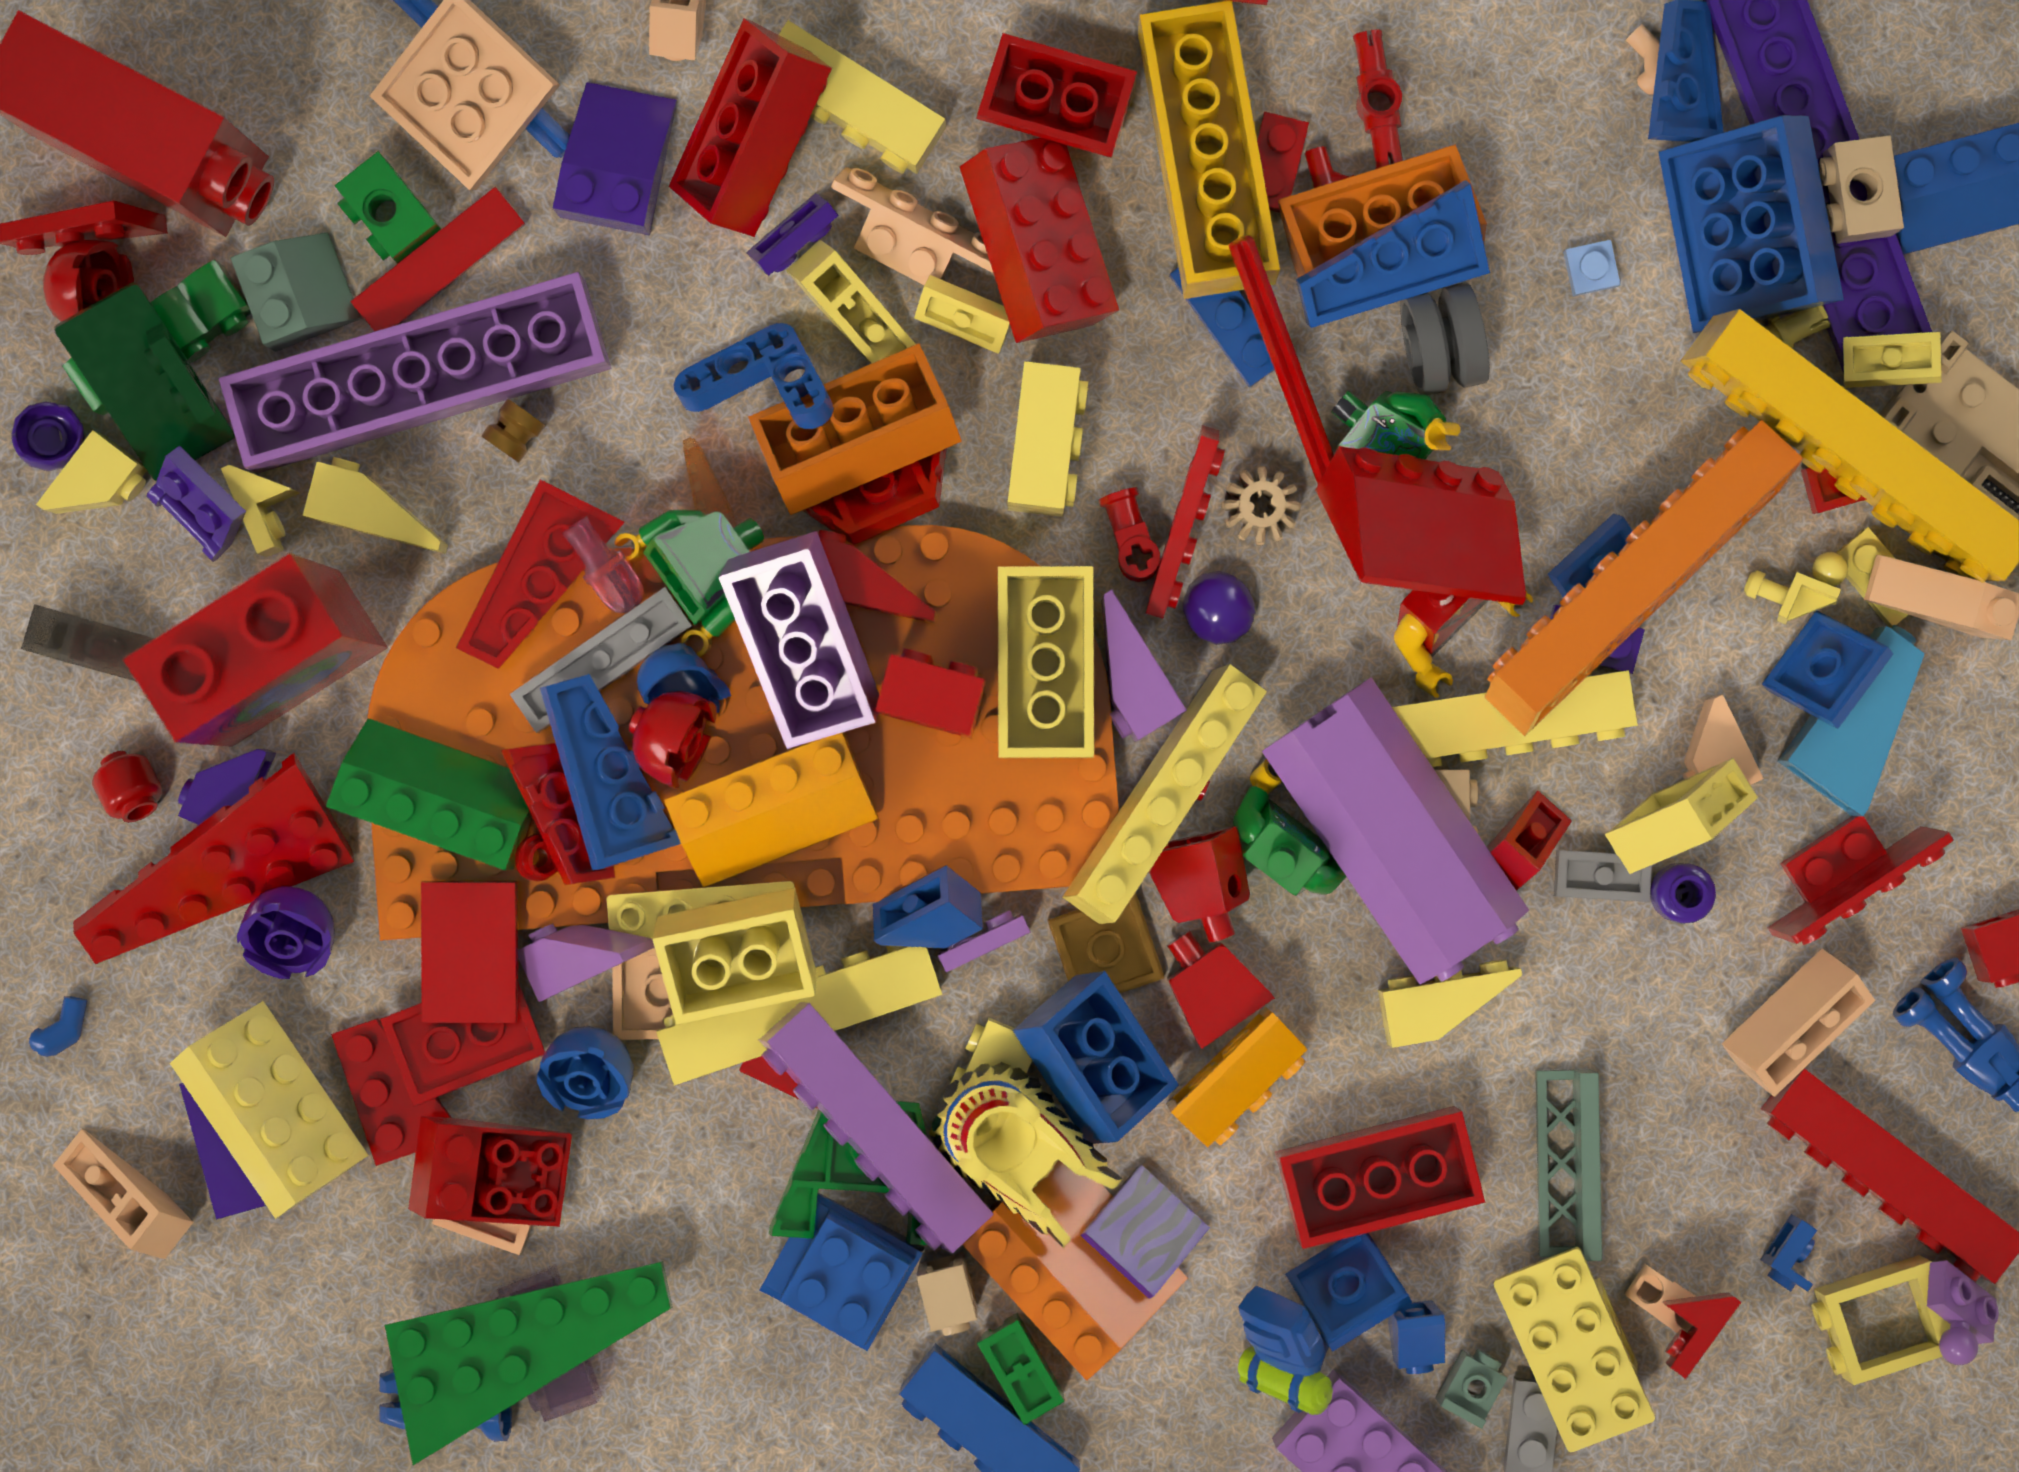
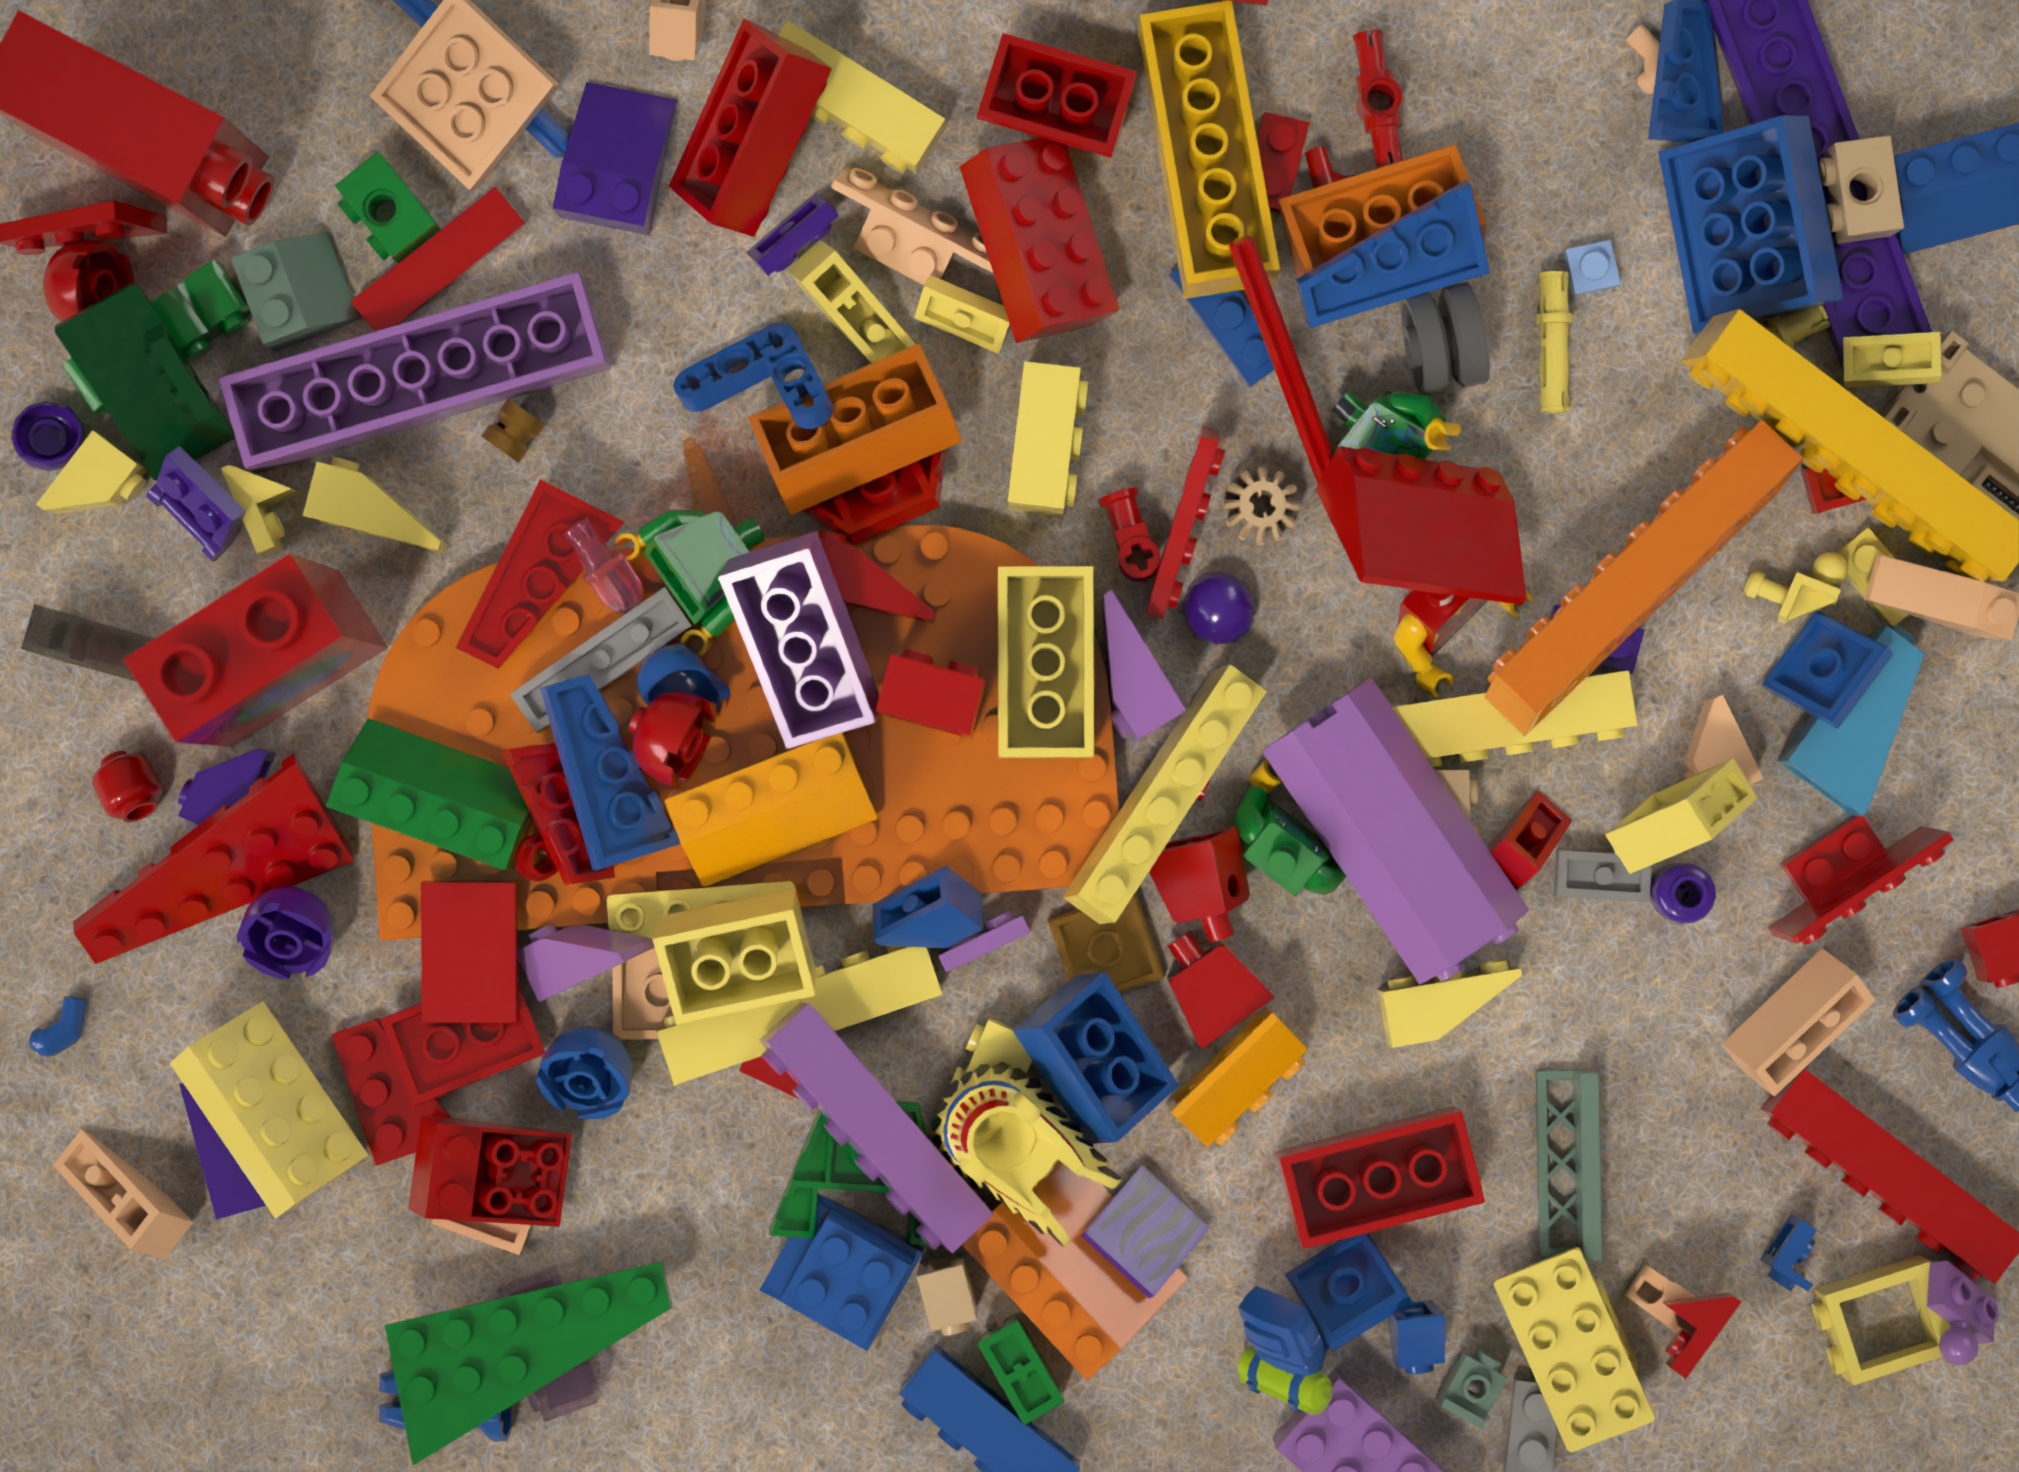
blue plate [1547,513,1633,597] -> none
none -> light yellow pin [1535,271,1573,413]

